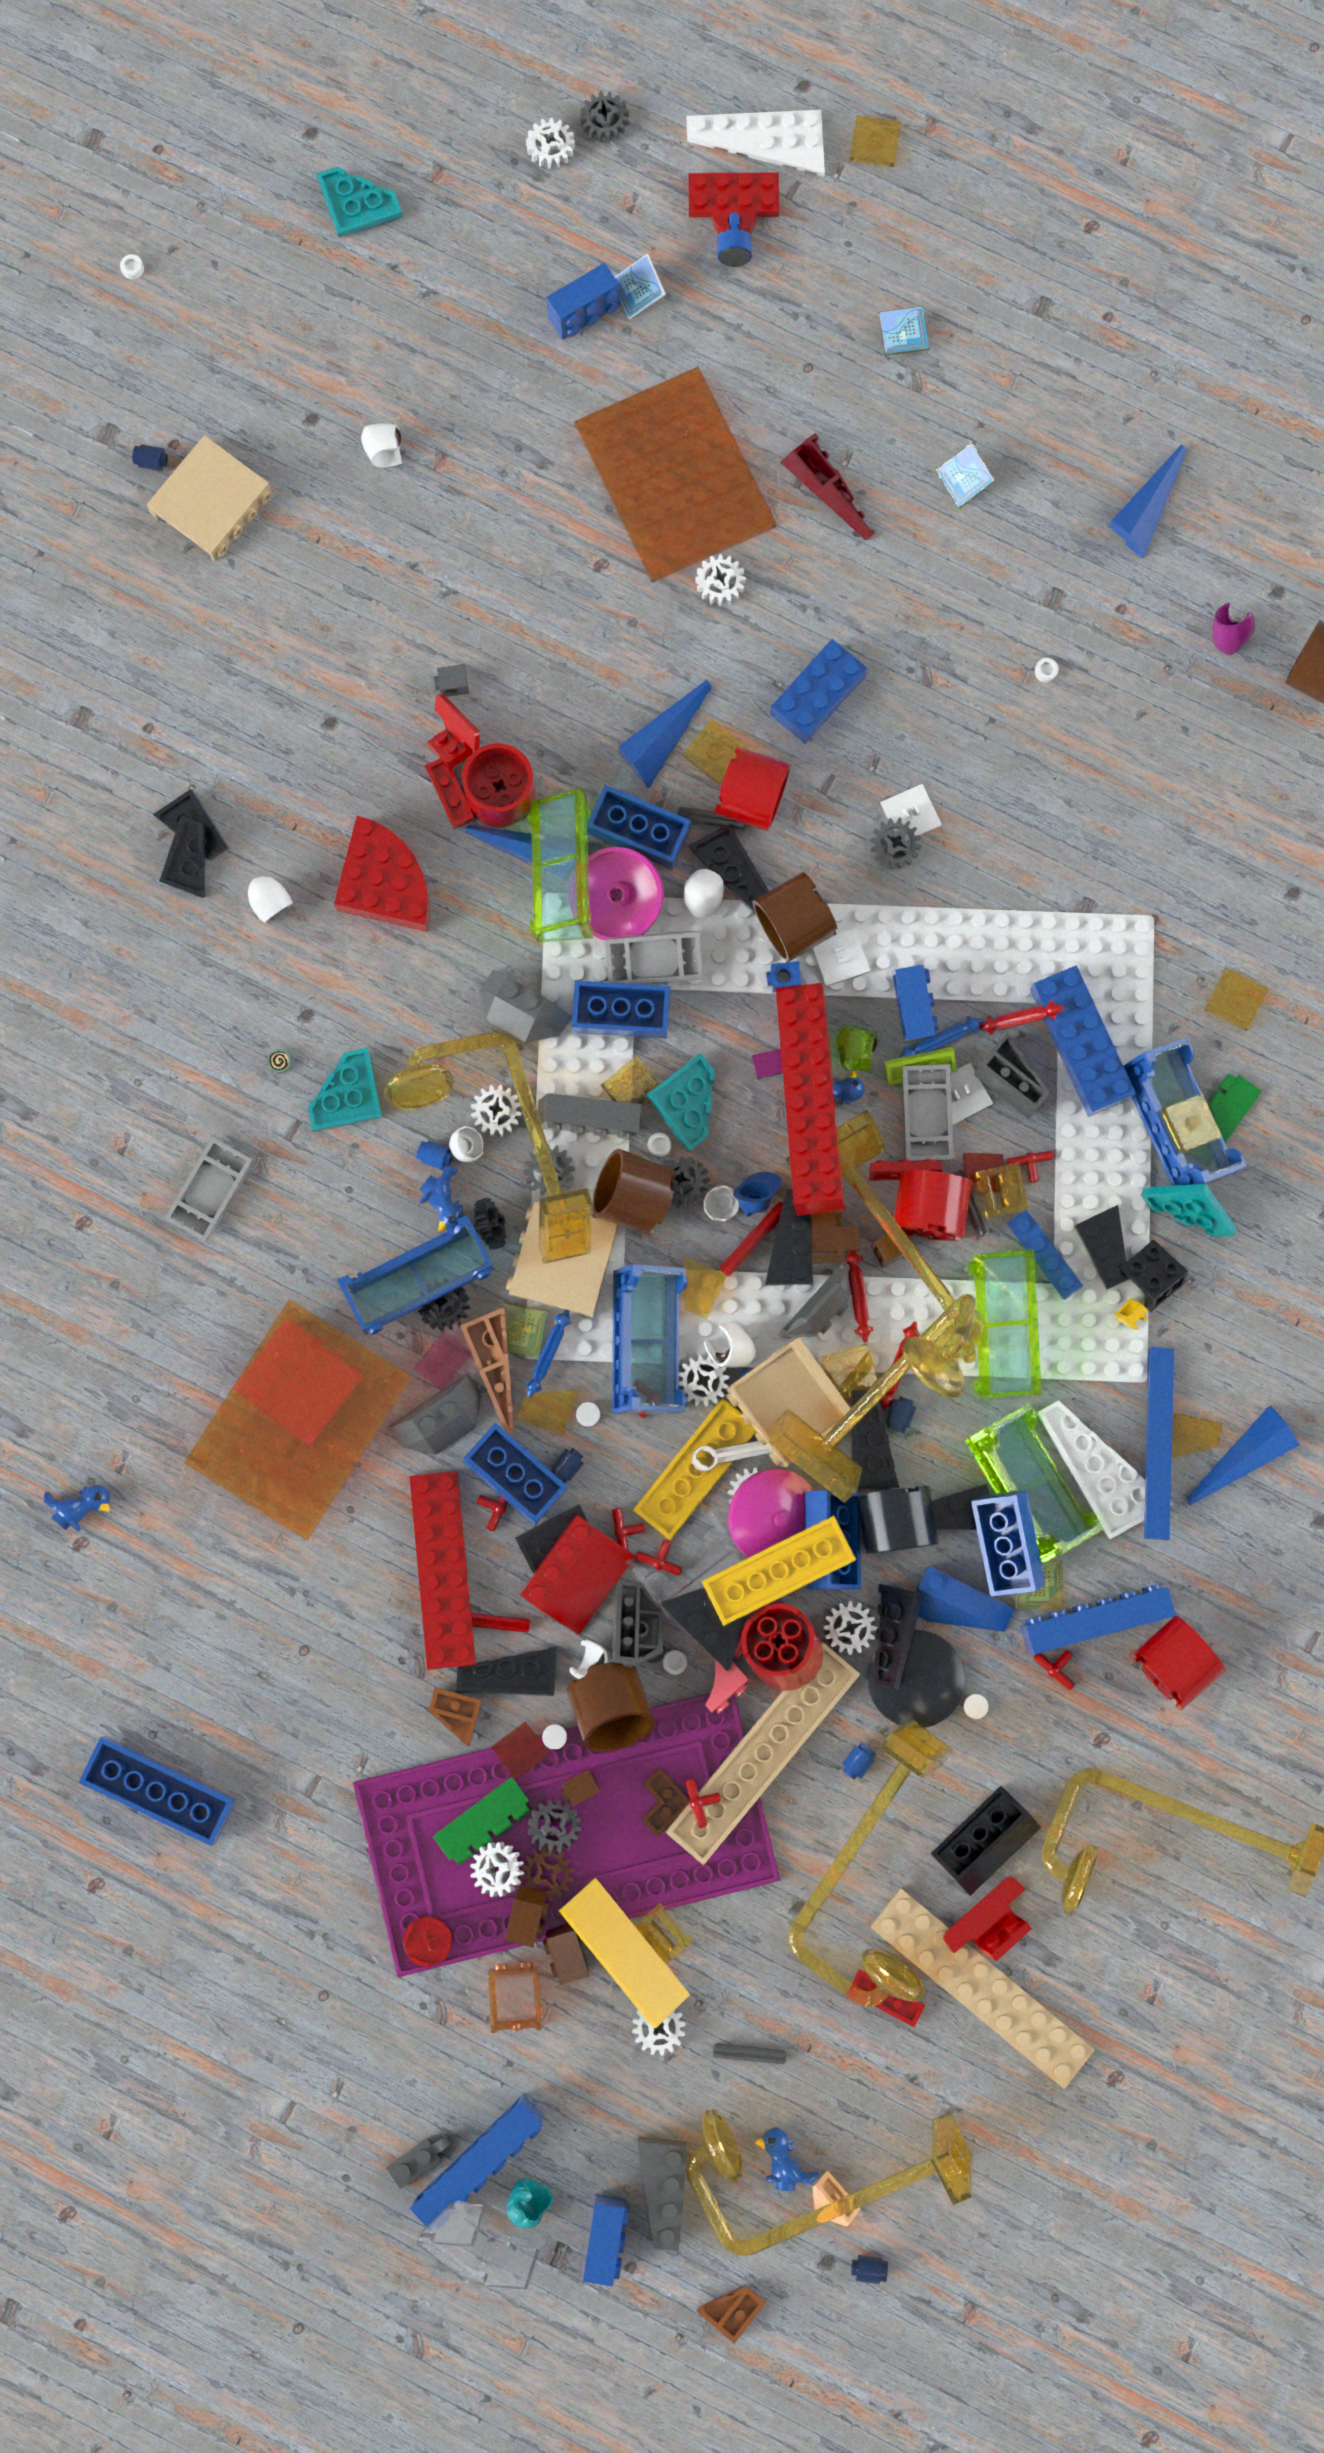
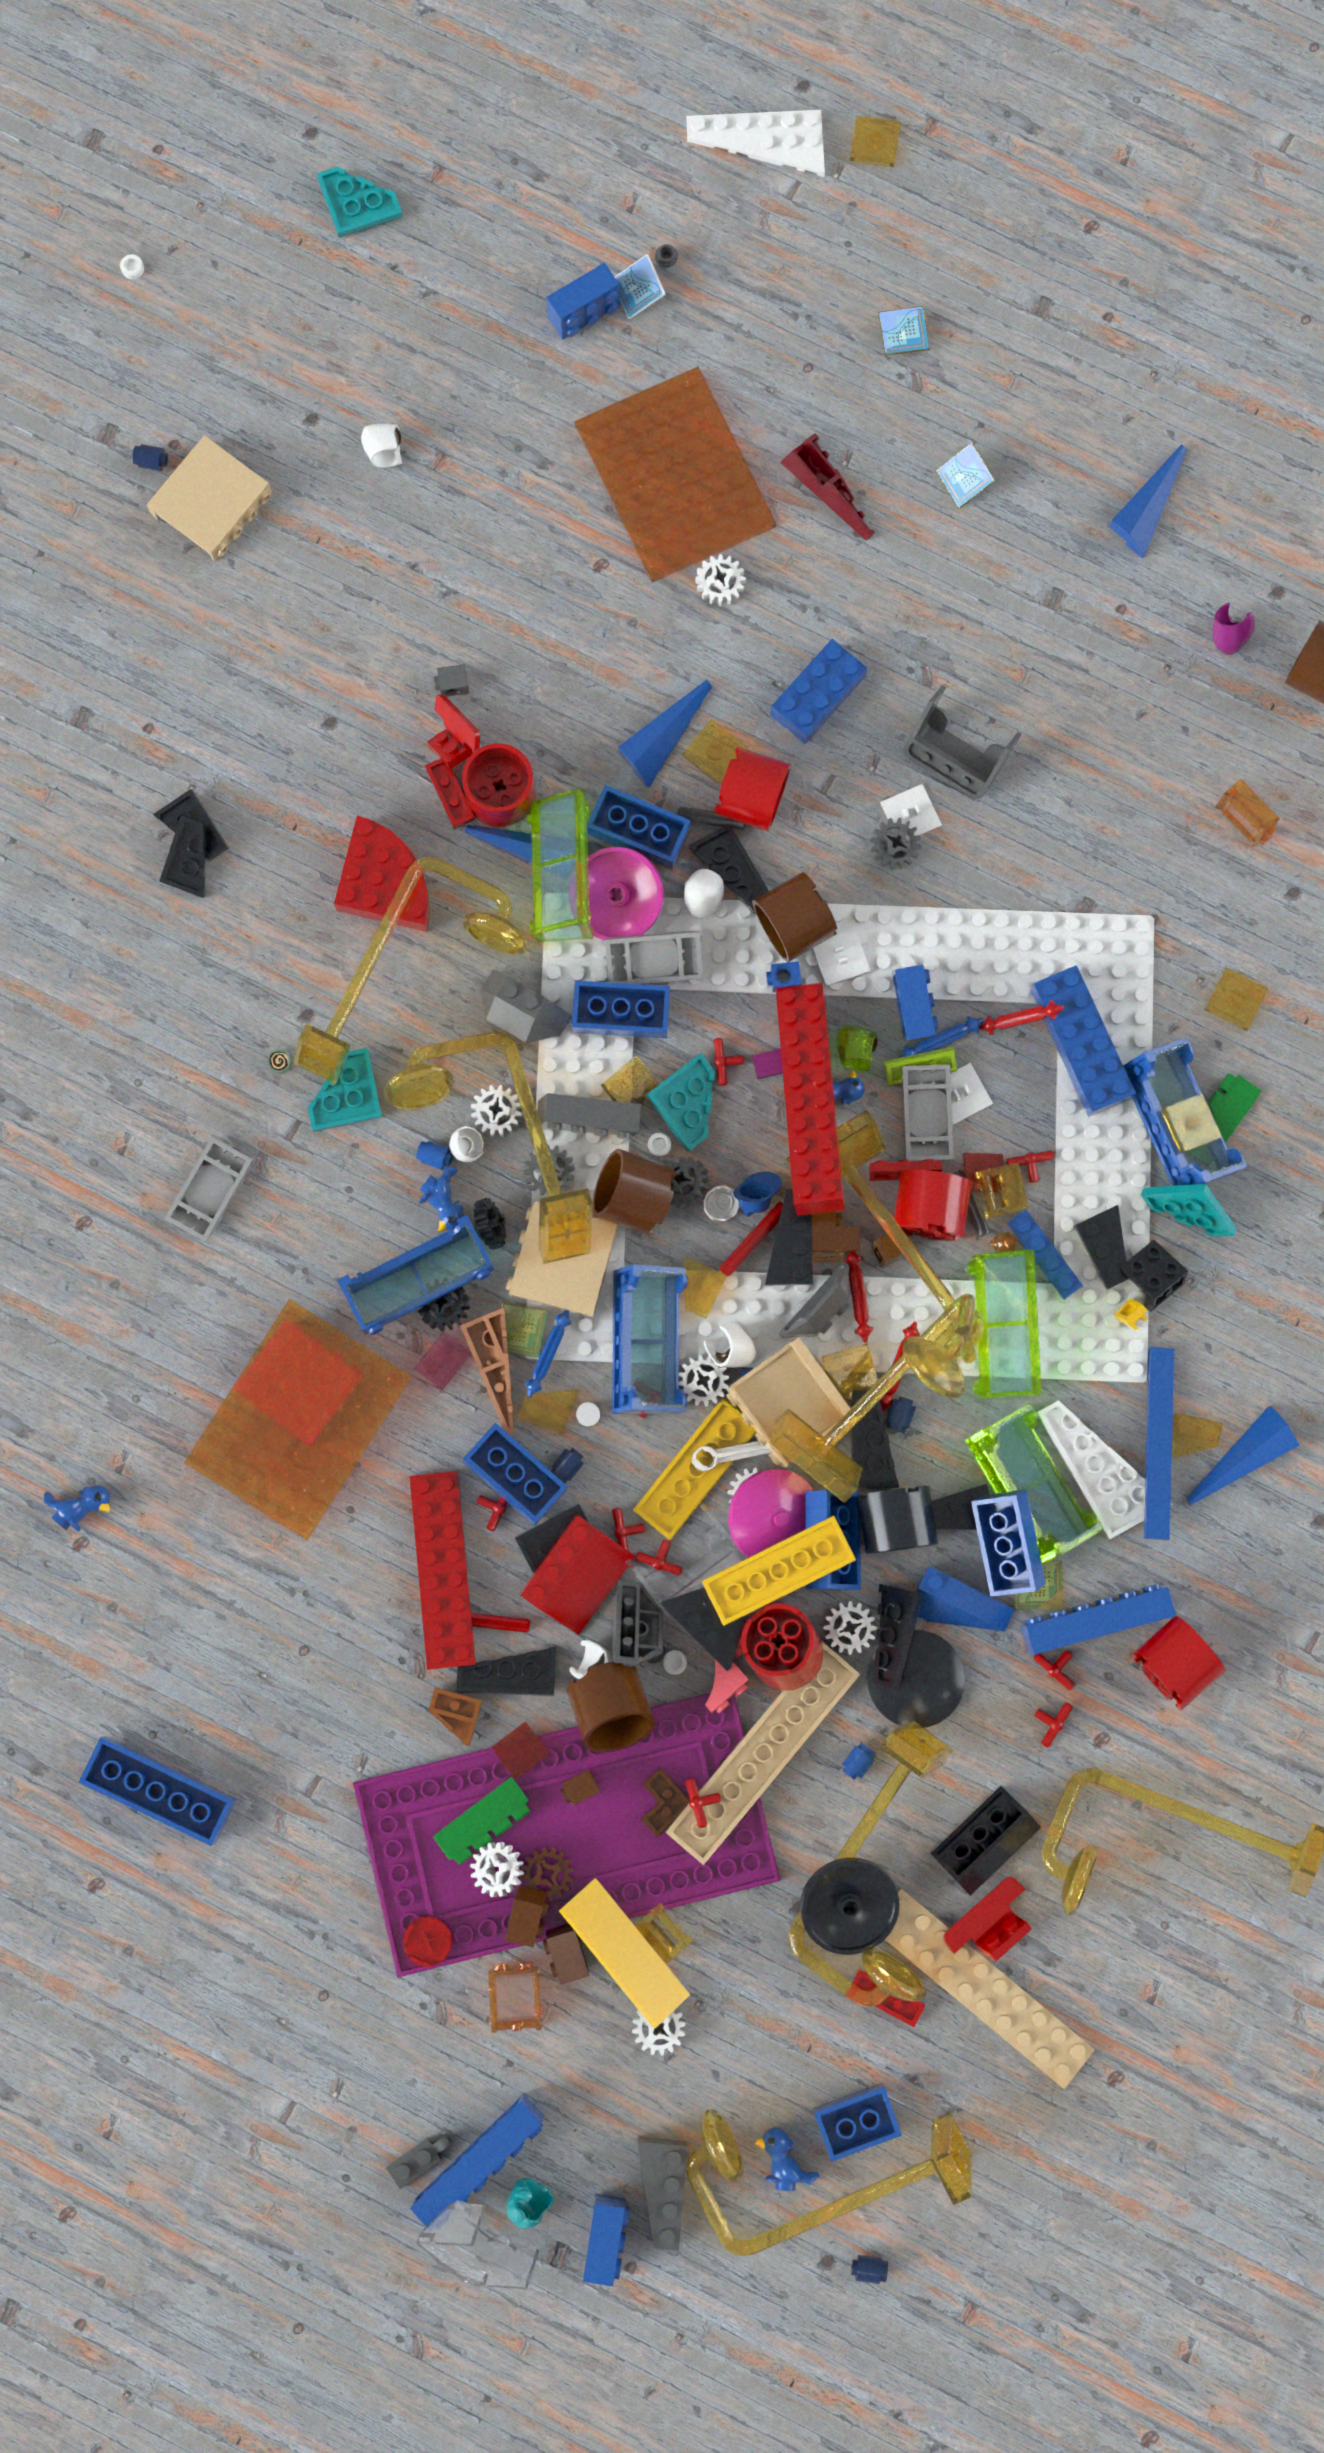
white piece [248,876,293,923] -> none
dark grey wedge [388,1372,481,1454] -> none
white gear [526,118,575,169] -> none
dark grey gear [528,1799,581,1854] -> none
white tile [542,1724,567,1749] -> none
dark grey gear [580,91,629,142] -> none
red plate [689,172,779,267] -> none
dark orange wing [697,2285,766,2344] -> none
dark grey axle [713,2043,786,2064] -> none
light nougat slope [813,2170,861,2226] -> none
white tile [963,1694,988,1719] -> none
dark grey wedge [974,1032,1050,1119] -> none
white tile [1035,658,1059,683] -> none
none -> clear yellow piece [293,856,527,1084]
none -> dark grey plate [655,244,678,268]
none -> red piece [714,1038,744,1086]
none -> black dish [800,1857,900,1955]
none -> blue brick [813,2082,902,2162]
none -> dark grey windscreen [904,685,1022,799]
none -> clear orange plate [990,1232,1016,1256]
none -> red piece [1034,1702,1073,1748]
none -> clear orange window [1215,778,1280,847]

